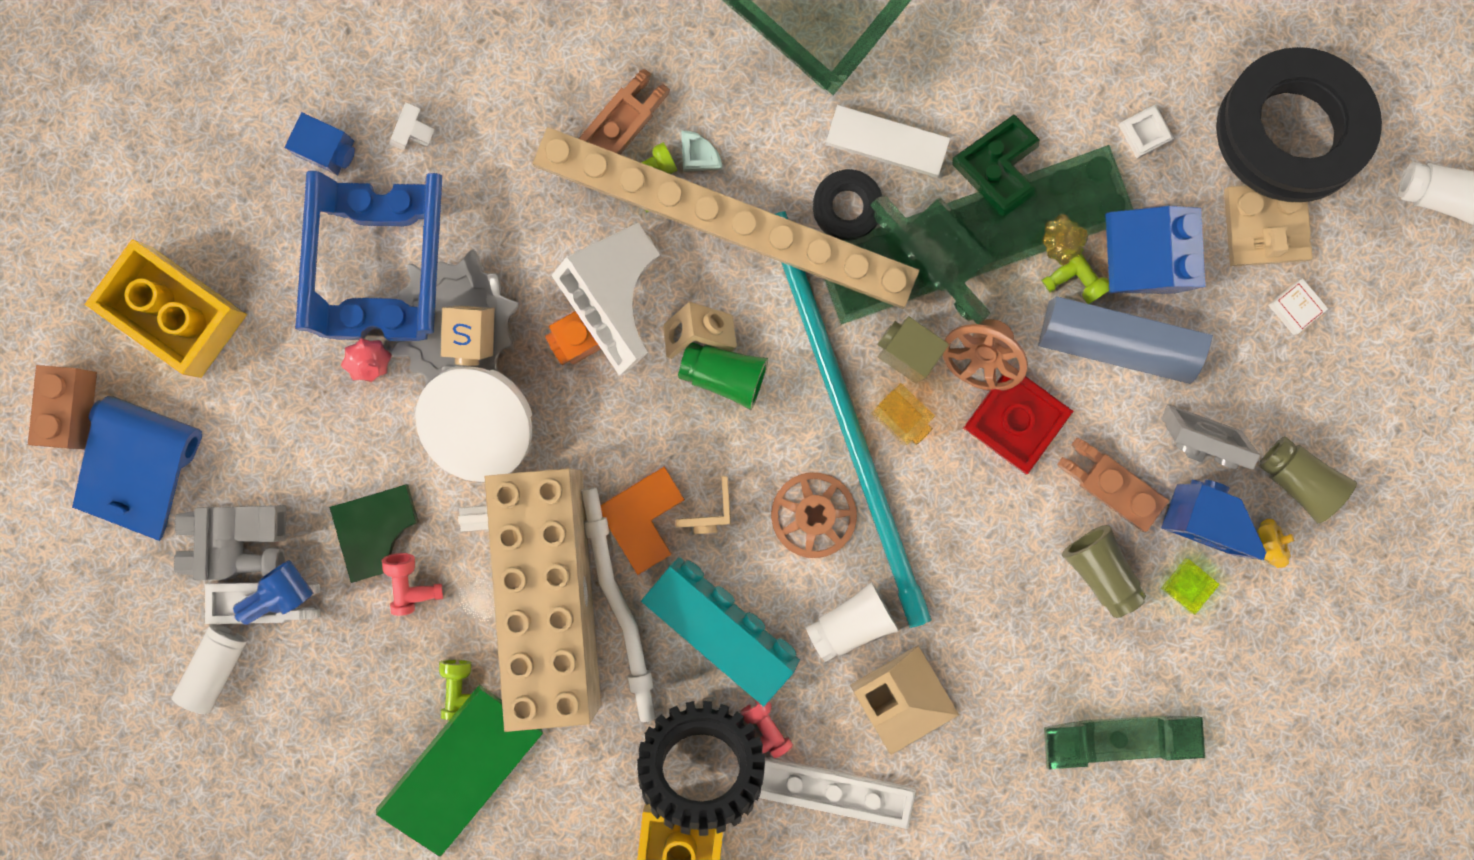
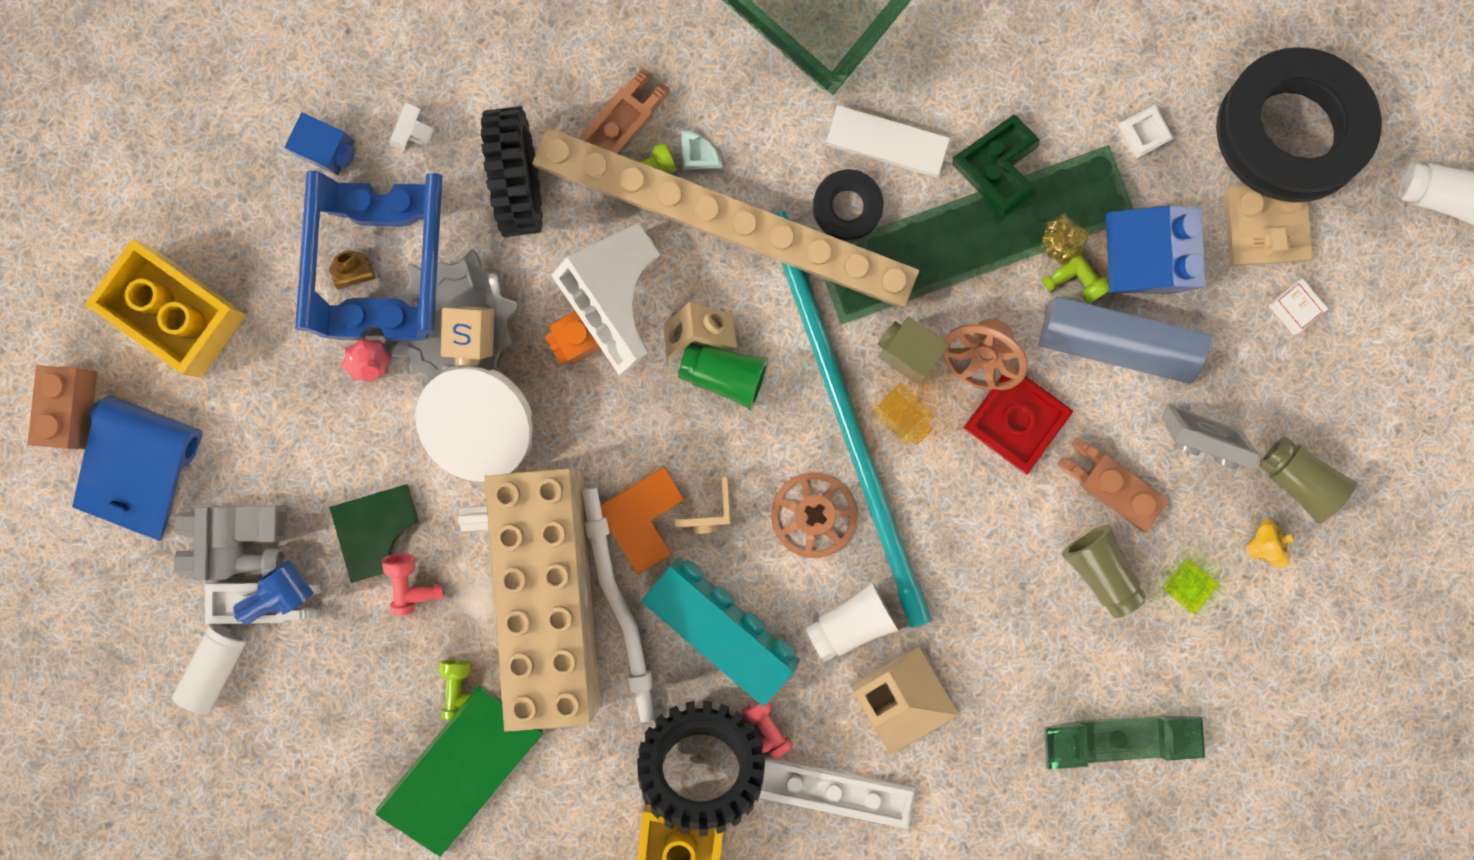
clear green bracket [870,195,994,324] -> none
blue slope [1161,479,1266,560] -> none
none -> pearl gold plate [329,250,375,289]
none -> black tyre [481,106,543,238]

